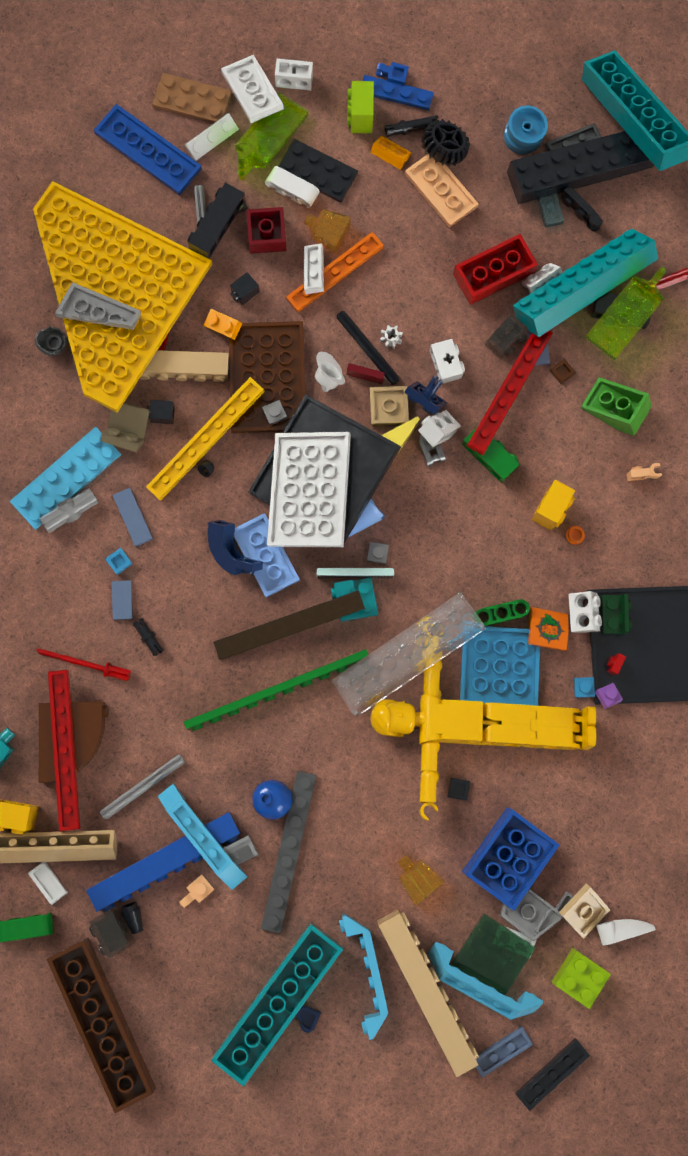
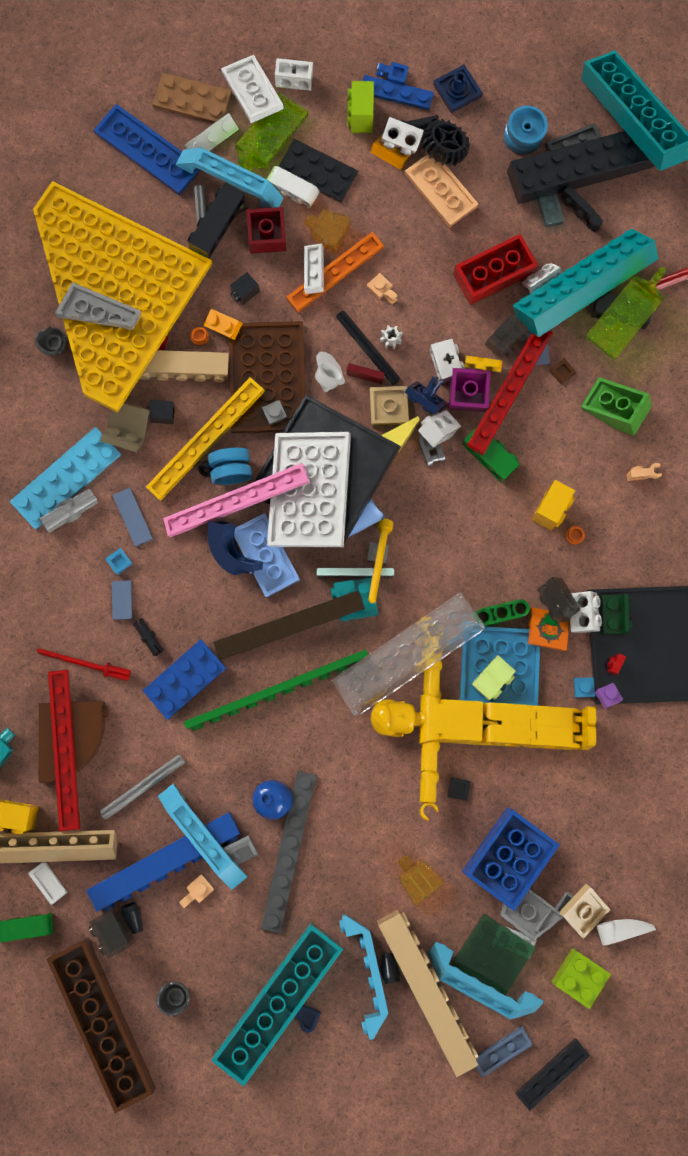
none -> blue plate [142,639,227,720]
none -> dark grey hair [157,982,190,1016]
none -> bright pink plate [163,463,310,537]
none -> medium azure slope [176,148,283,208]
none -> orange plate [190,327,209,346]
none -> dark azure wheel [208,448,253,485]
none -> light nougat plate [367,273,398,305]
none -> yellow piece [368,518,394,604]
none -> white brick [381,117,424,156]
none -> black cone [381,953,402,984]
none -> dark blue plate [433,64,483,113]
none -> magenta slope [448,368,491,412]
none -> yellow plate [464,356,502,372]
none -> yellowish green brick [471,655,515,700]
none -> clear smoke brick [537,577,580,622]

